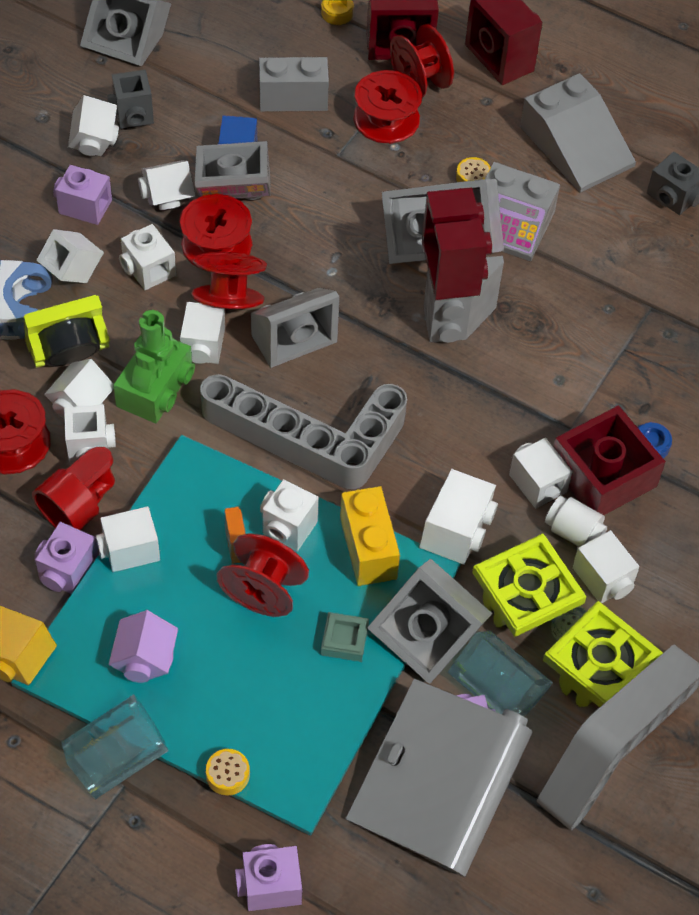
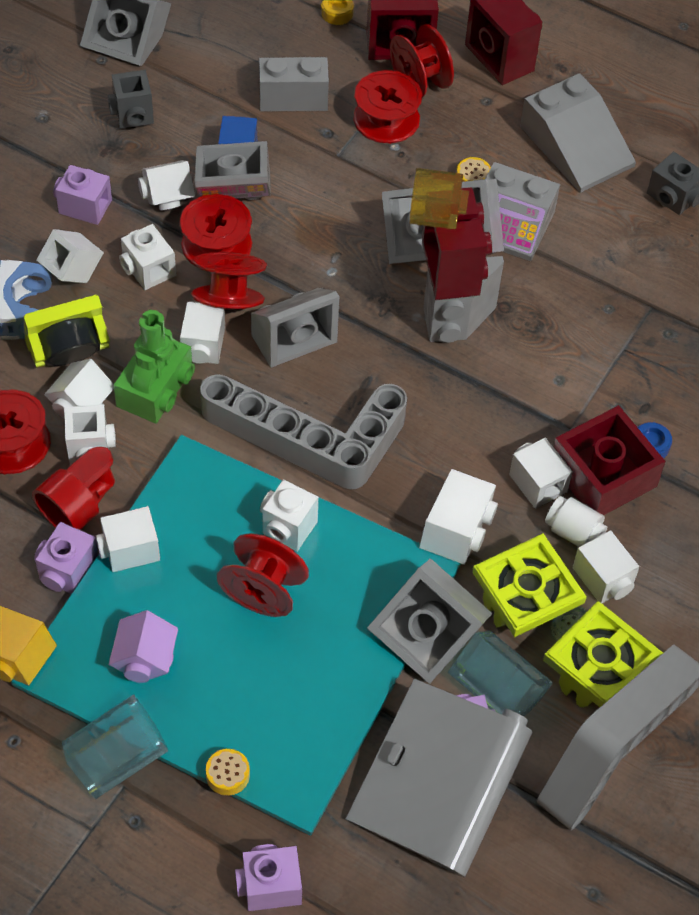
white brick [68,95,119,156] -> none
orange tile [224,507,246,564] -> none
sand green tile [321,612,369,662] -> none
yellow brick [340,486,400,586] -> none
none -> clear yellow brick [409,168,469,229]

